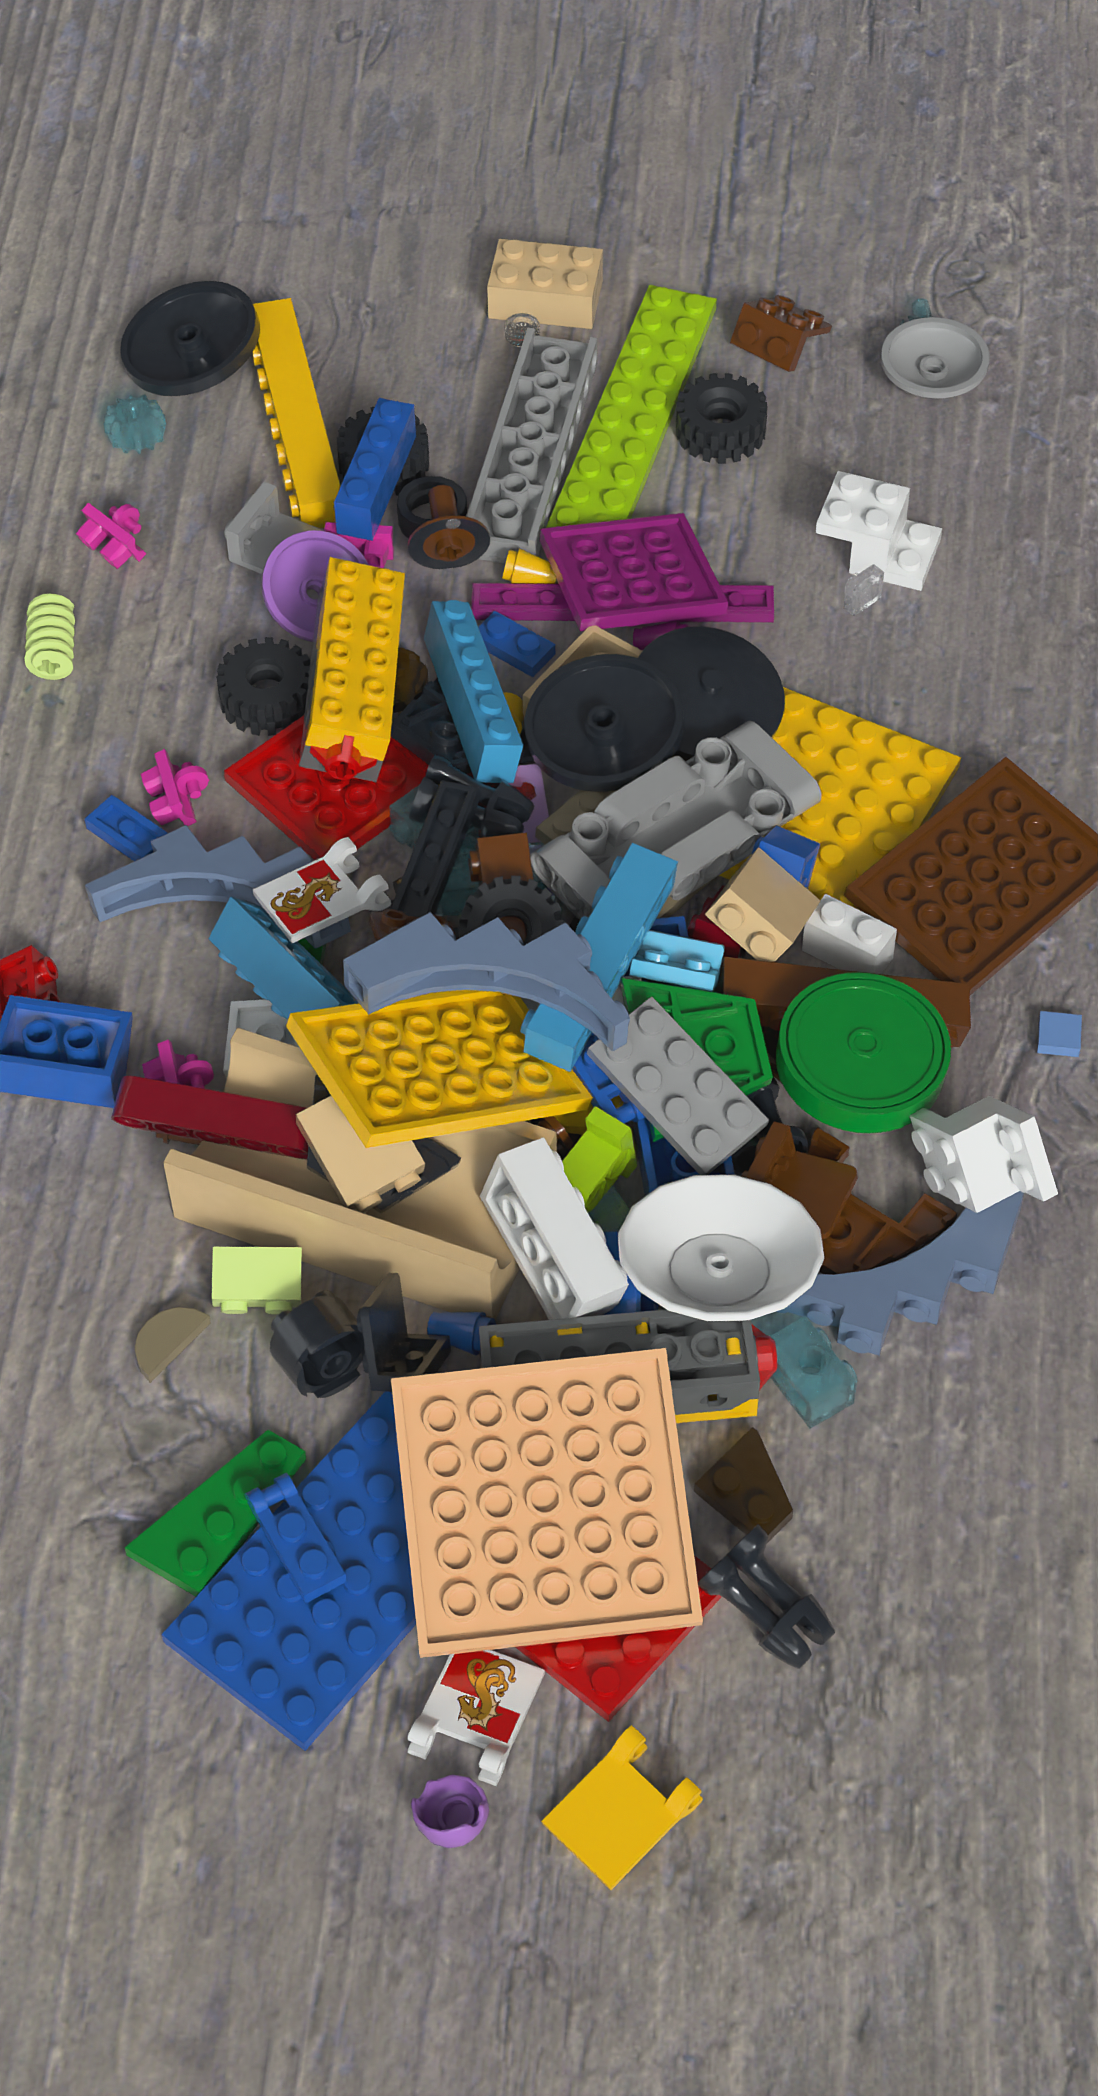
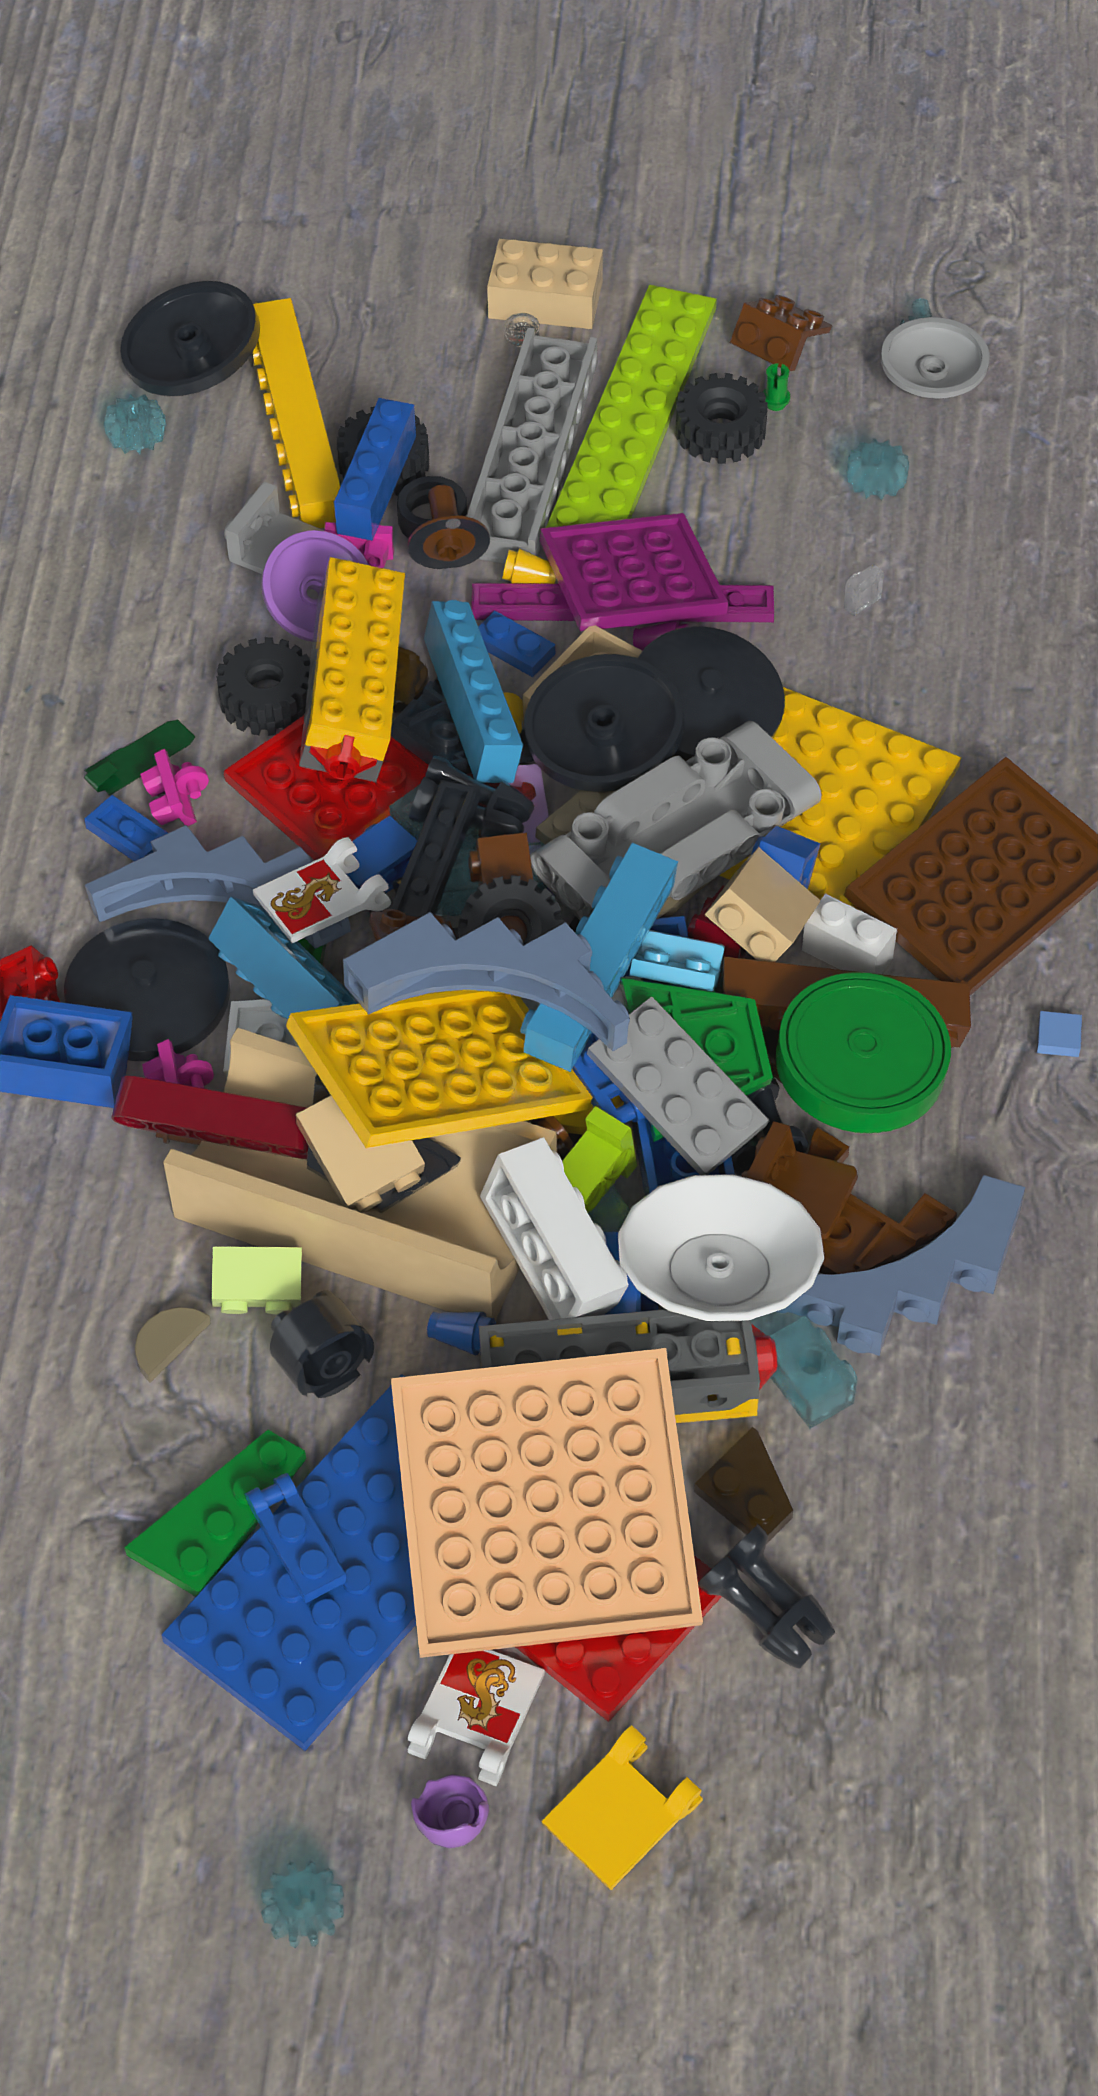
yellowish green piece [24,594,75,680] -> none
dark pink hips [76,503,146,569] -> none
black bracket [357,1273,451,1392] -> none
white bracket [816,471,942,591] -> none
white bracket [910,1096,1058,1213] -> none
none -> black dish [64,918,230,1061]
none -> dark green piece [84,720,195,796]
none -> clear light blue gear [261,1859,344,1948]
none -> blue brick [346,816,417,893]
none -> green pin [763,363,790,411]
none -> clear light blue gear [846,438,909,501]

